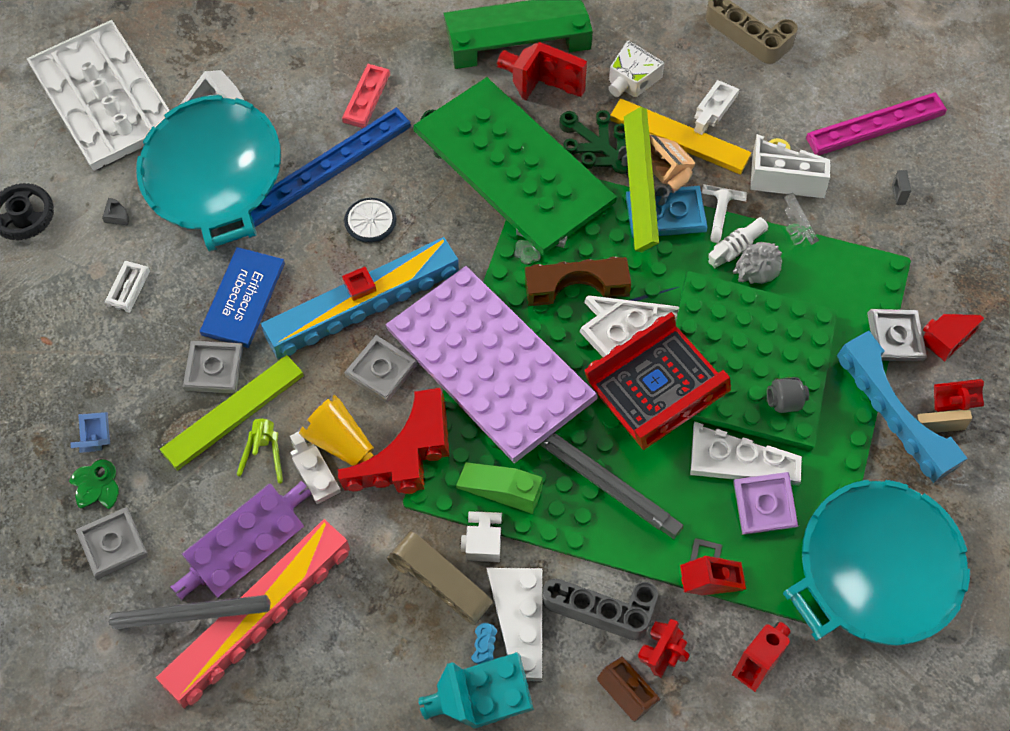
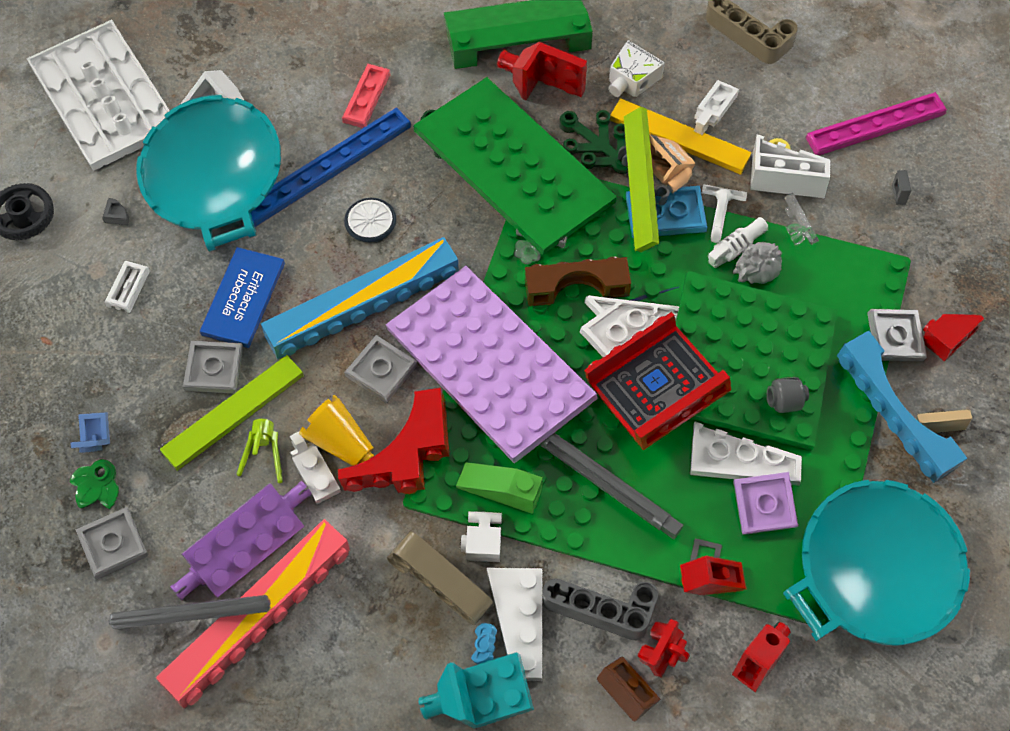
red tile [342,266,377,301] -> none
red hips [934,379,984,412] -> none

